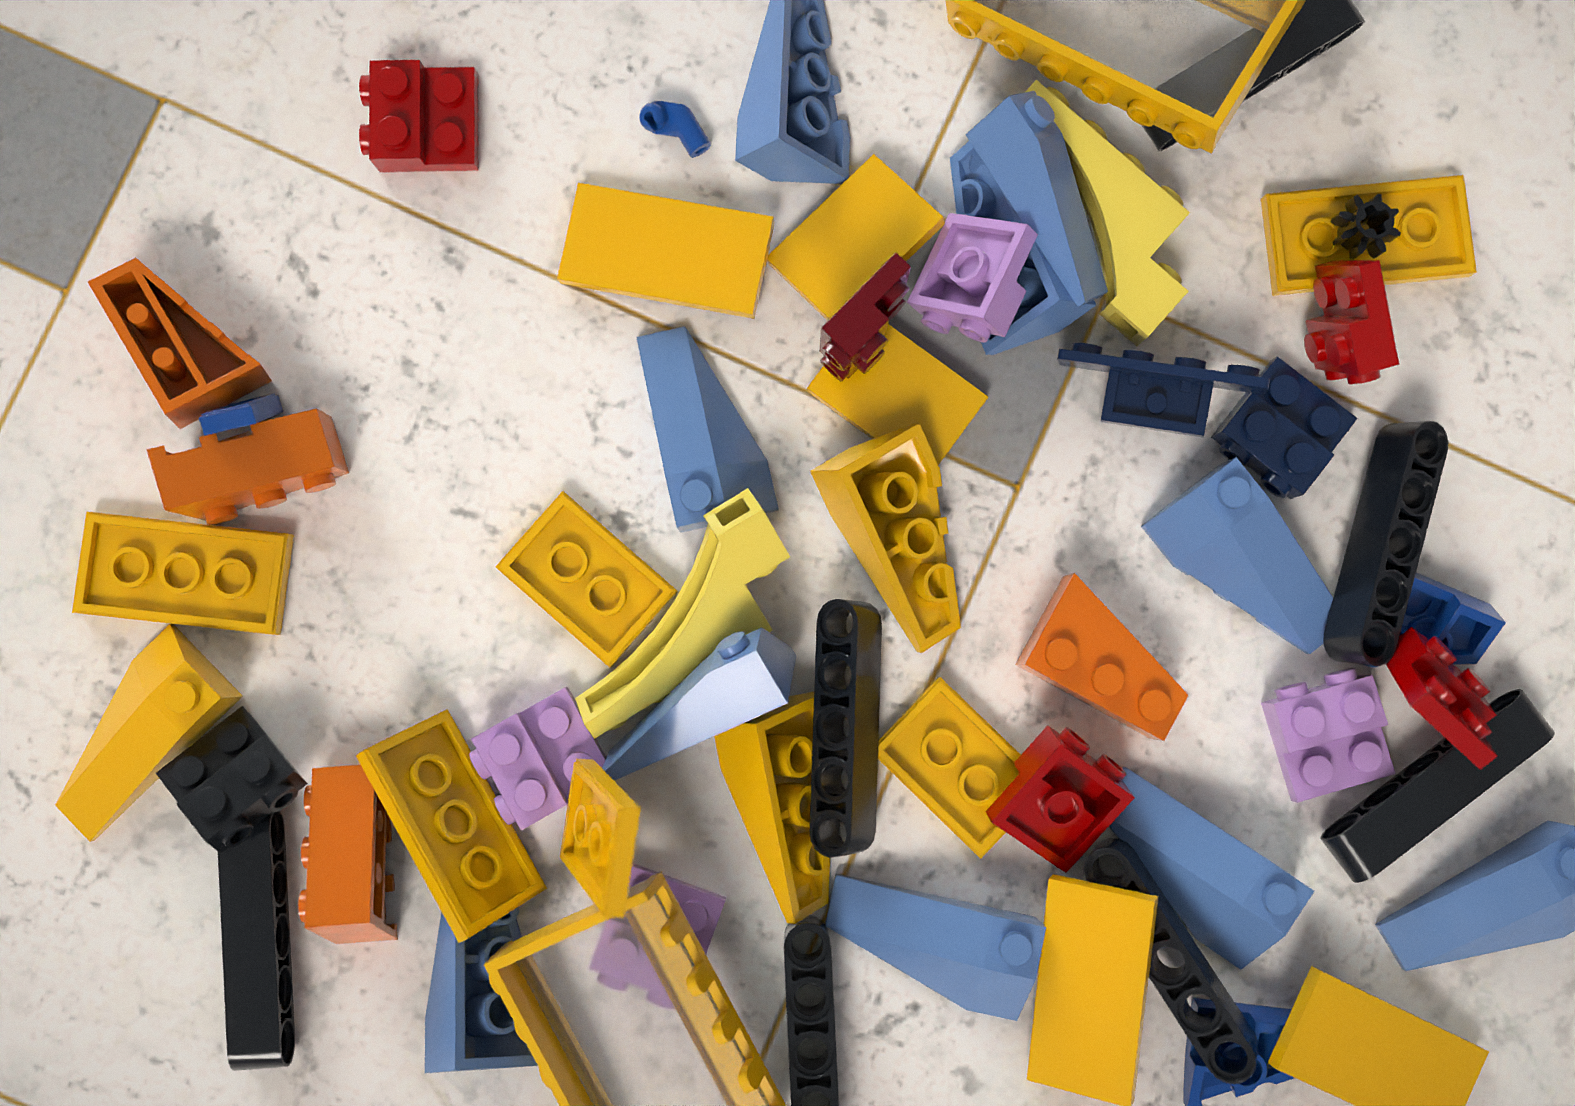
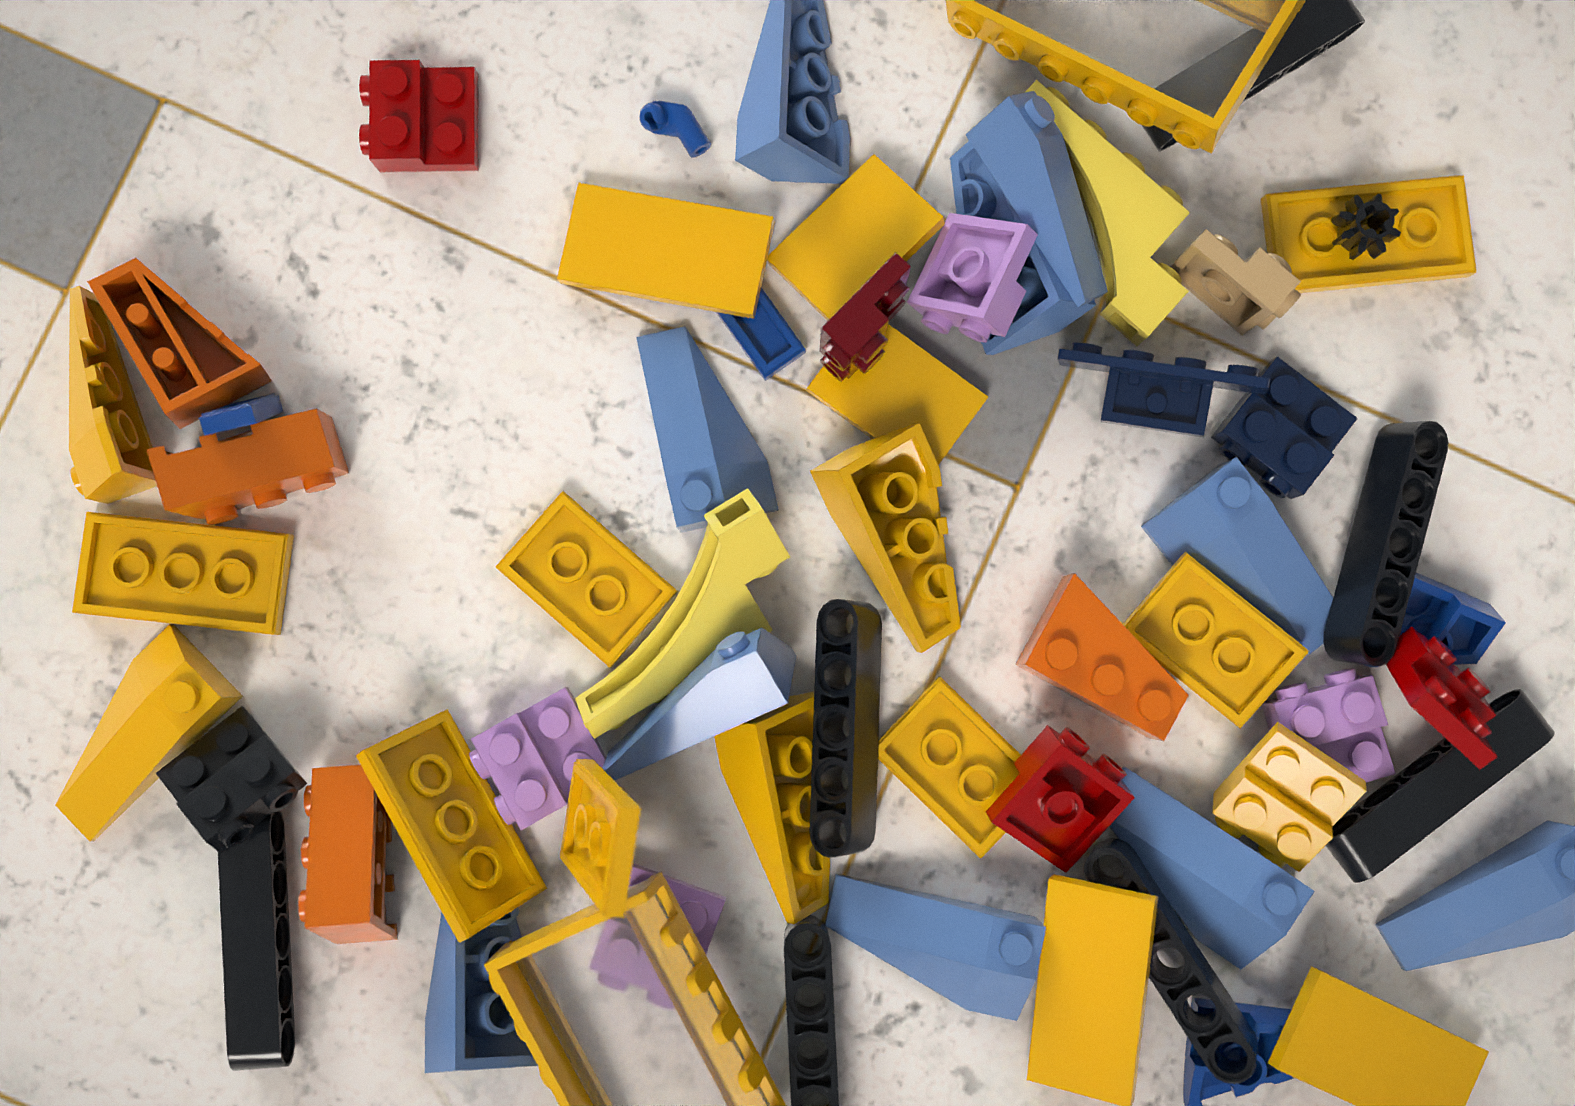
red plate [1304,260,1399,384] -> none
none -> yellow wedge [69,285,157,504]
none -> blue tile [716,288,806,381]
none -> yellow tile [1123,552,1309,729]
none -> tan plate [1170,229,1301,335]
none -> yellow plate [1212,722,1367,872]

